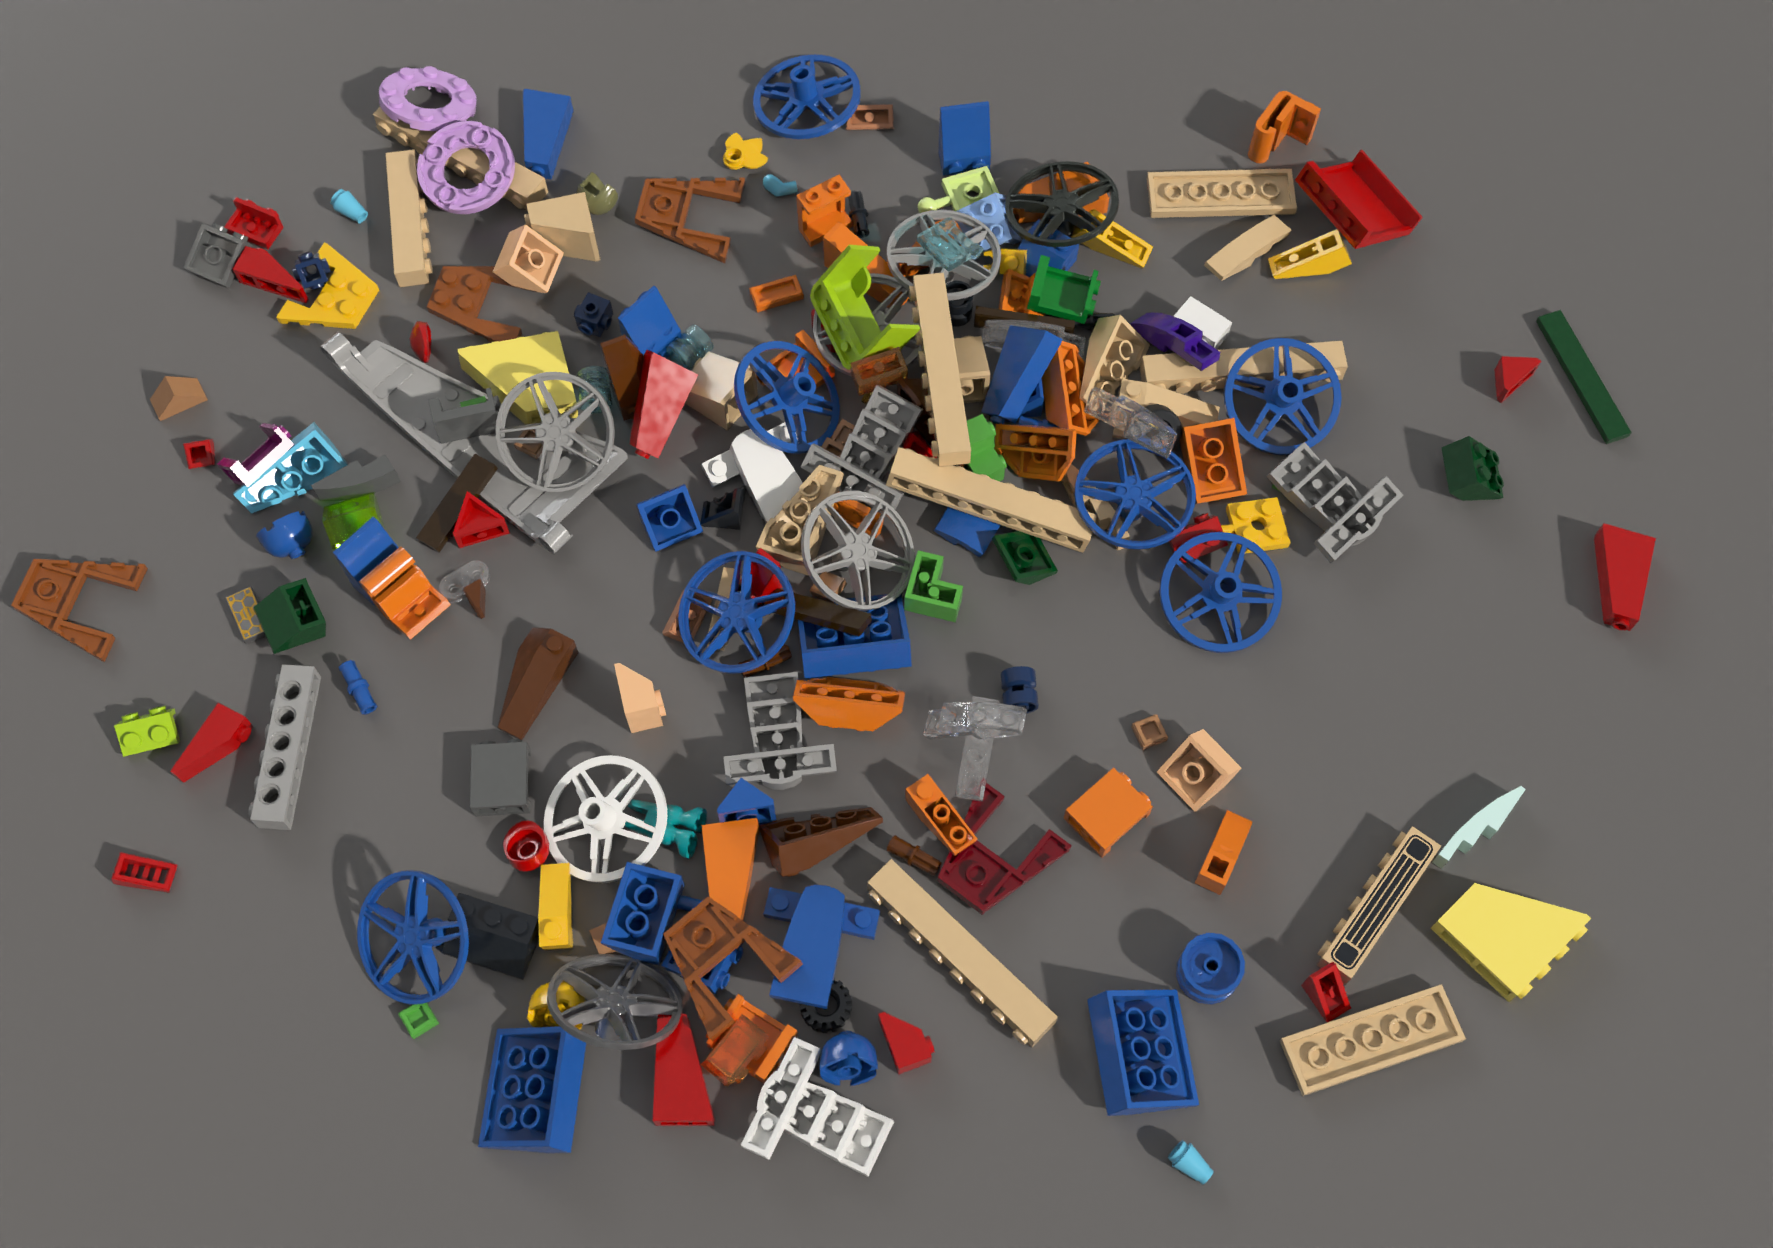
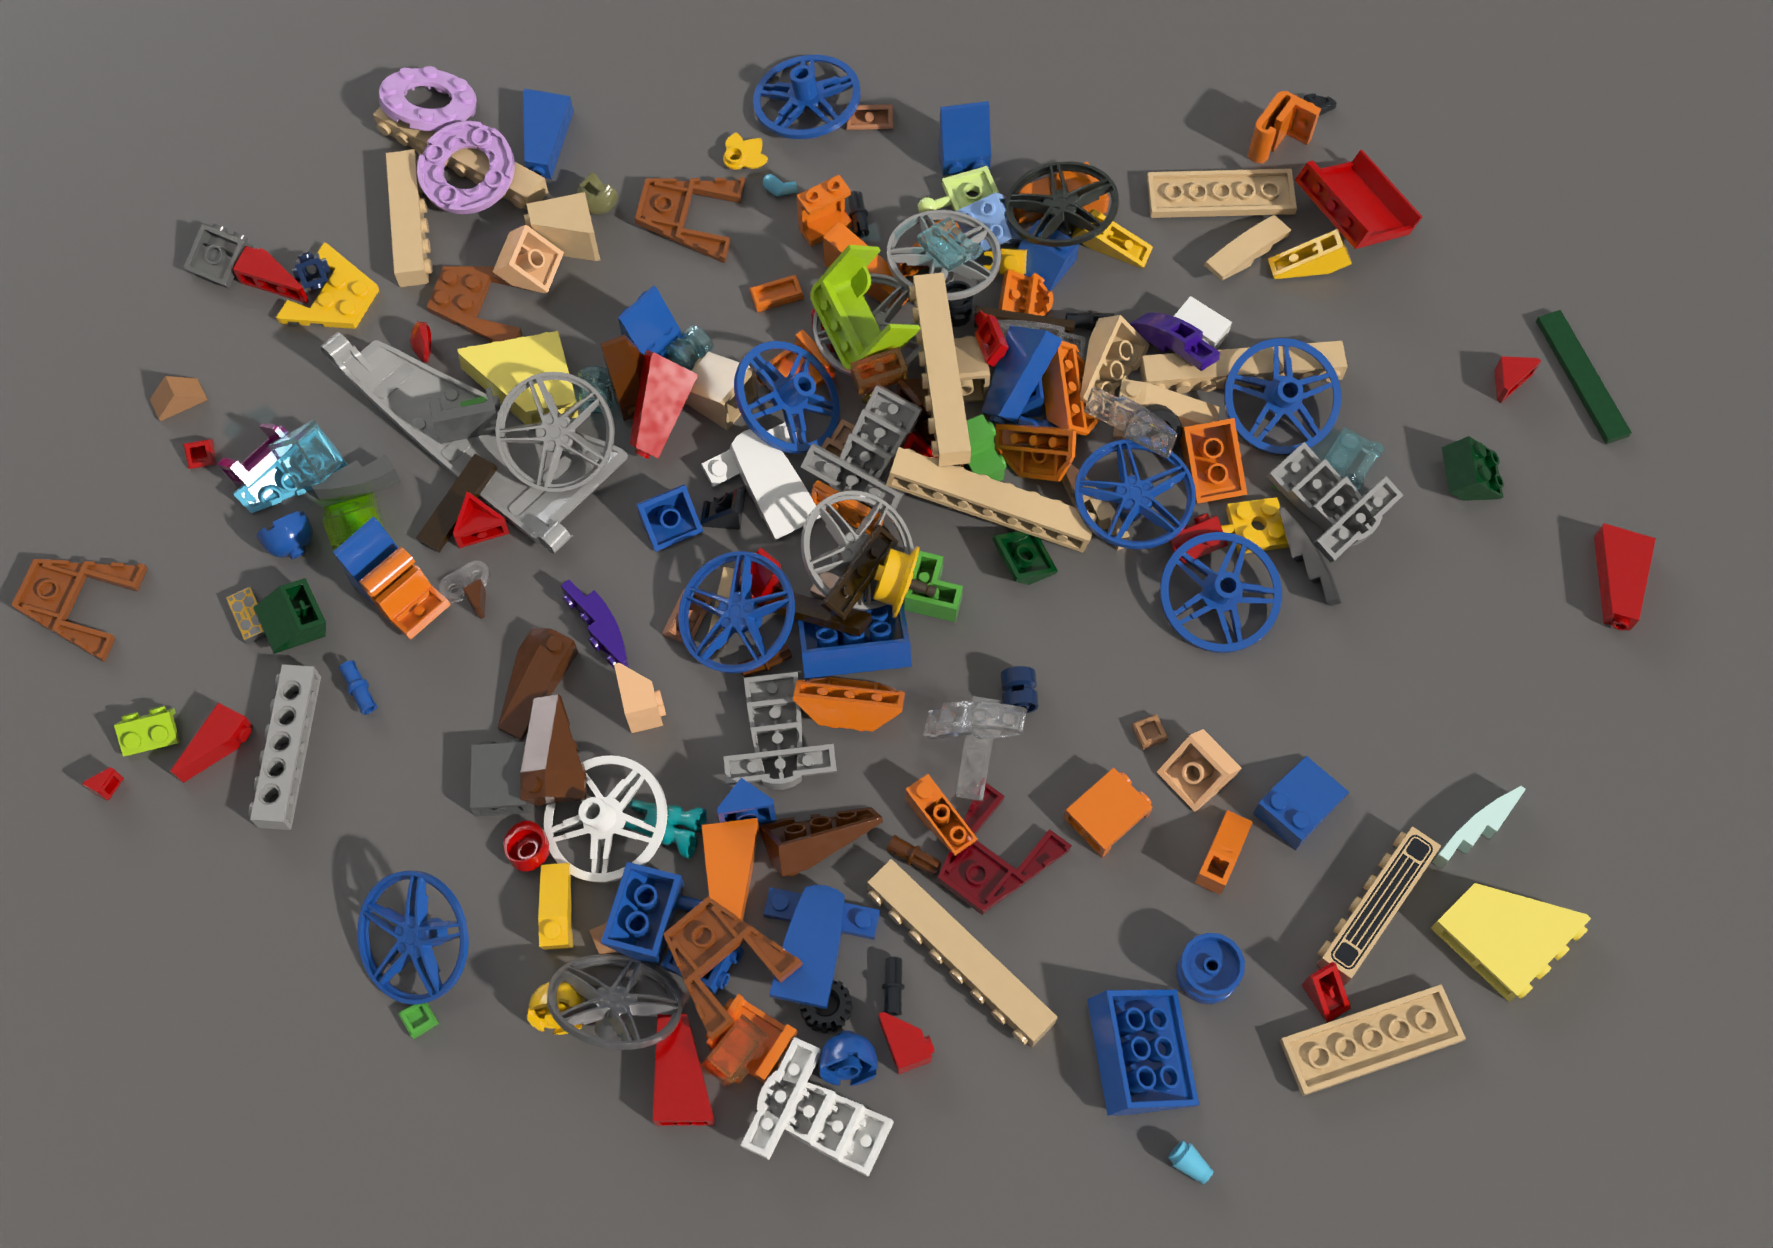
red slope [111,852,178,893] -> none
red bracket [224,197,284,250] -> none
medium azure cone [330,189,368,224] -> none
black slope [443,893,539,980] -> none
blue slope [478,1026,586,1153] -> none
medium nougat tile [514,429,543,459] -> none
dark blue brick [574,292,613,337] -> none
tan wedge [756,465,844,575] -> none
blue slope [933,507,1000,557] -> none
green panel [1027,255,1101,324] -> none
none -> red slope [82,767,124,801]
none -> clear light blue slope [268,419,343,490]
none -> reddish brown wedge [520,694,586,806]
none -> dark purple slope [561,579,629,669]
none -> dark brown tile [820,525,899,622]
none -> yellow piece [873,546,937,618]
none -> black axle [882,957,905,1016]
none -> red hinge [974,310,1009,366]
none -> blue slope [1253,756,1349,850]
none -> black slope [1279,507,1341,606]
none -> black tile [1303,93,1337,116]
none -> clear light blue plate [1323,427,1385,490]

